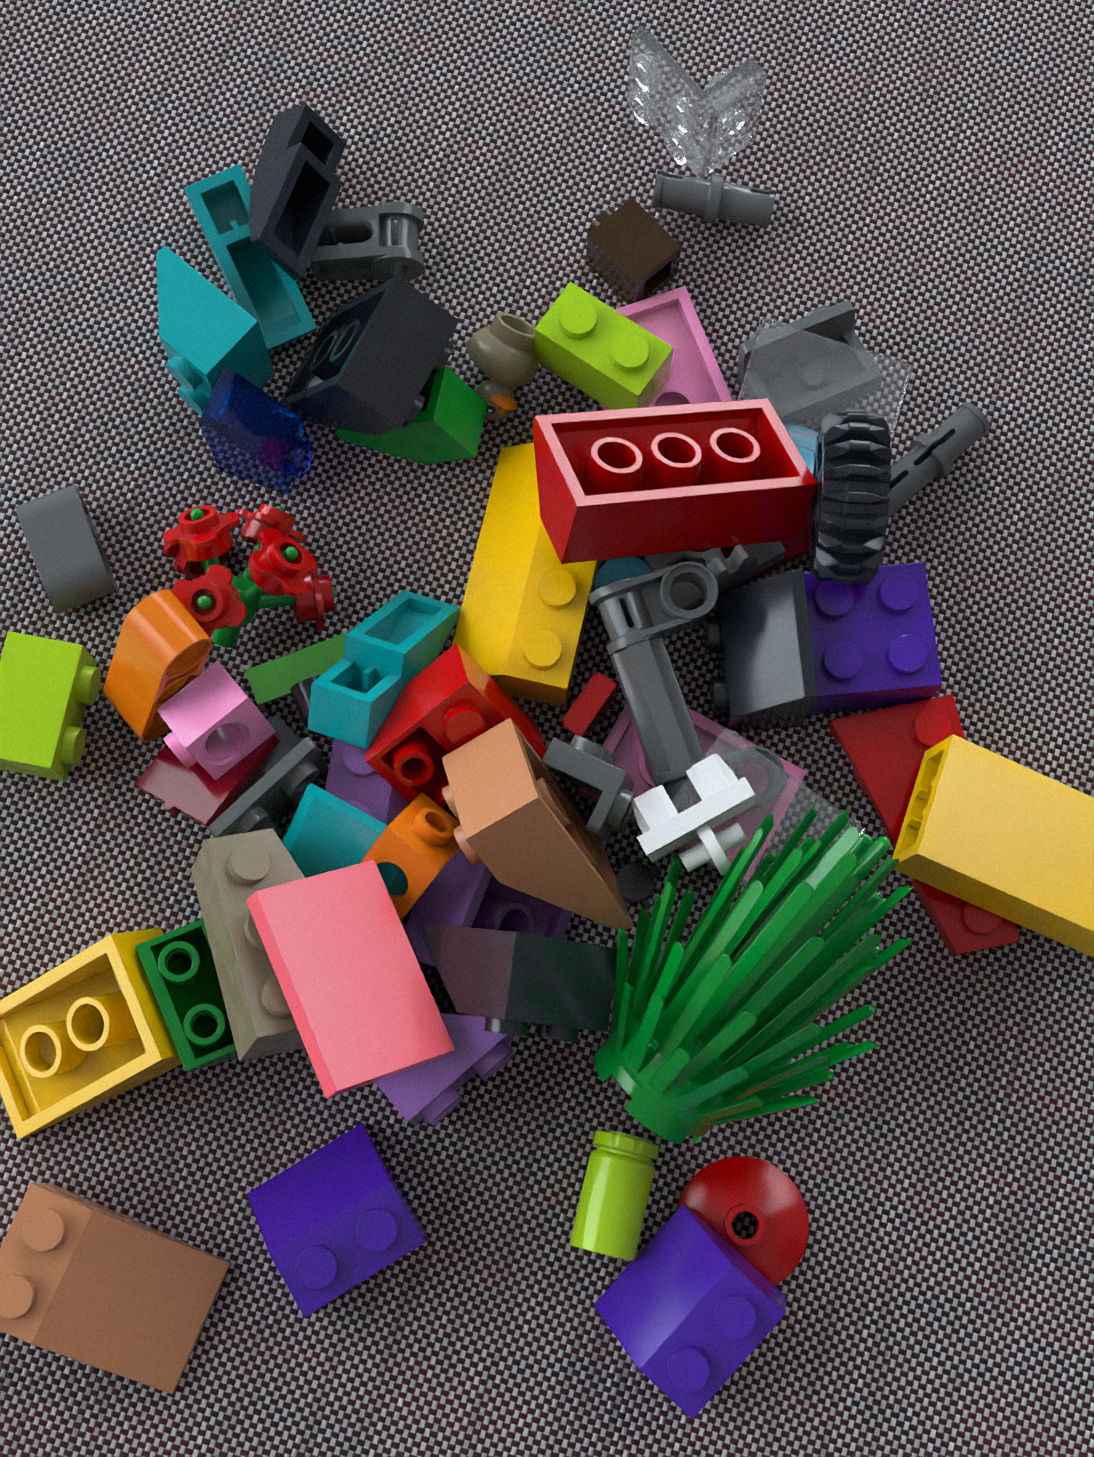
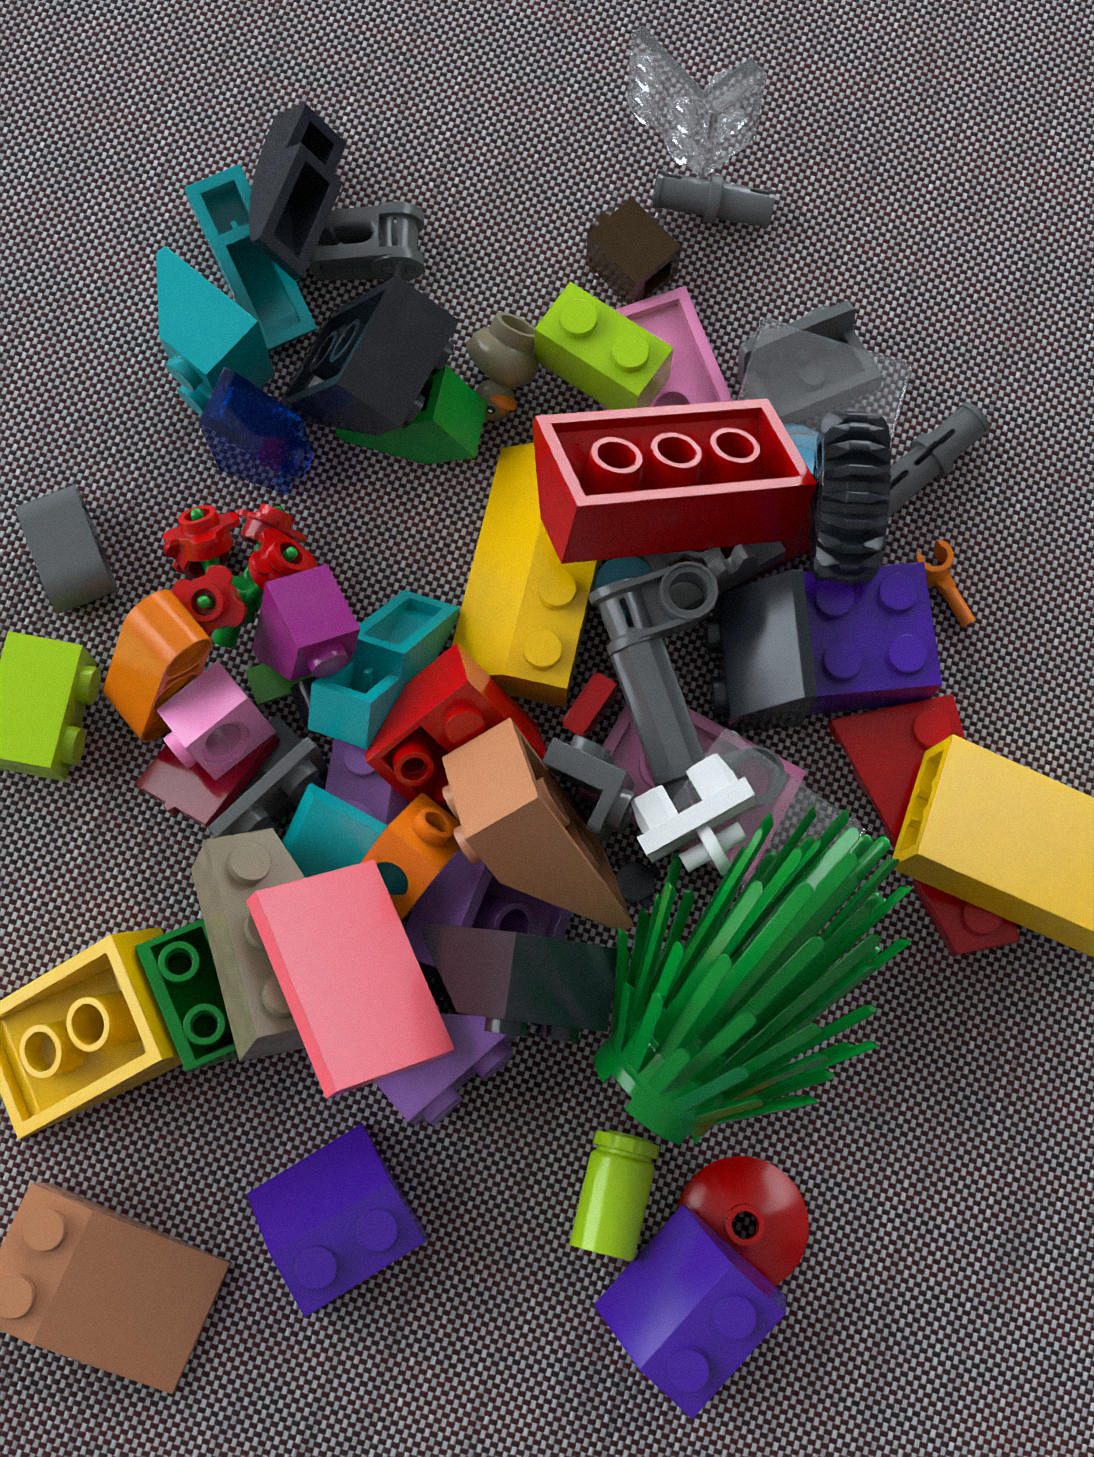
none -> magenta slope [252,564,360,681]
none -> orange hand [914,539,976,628]

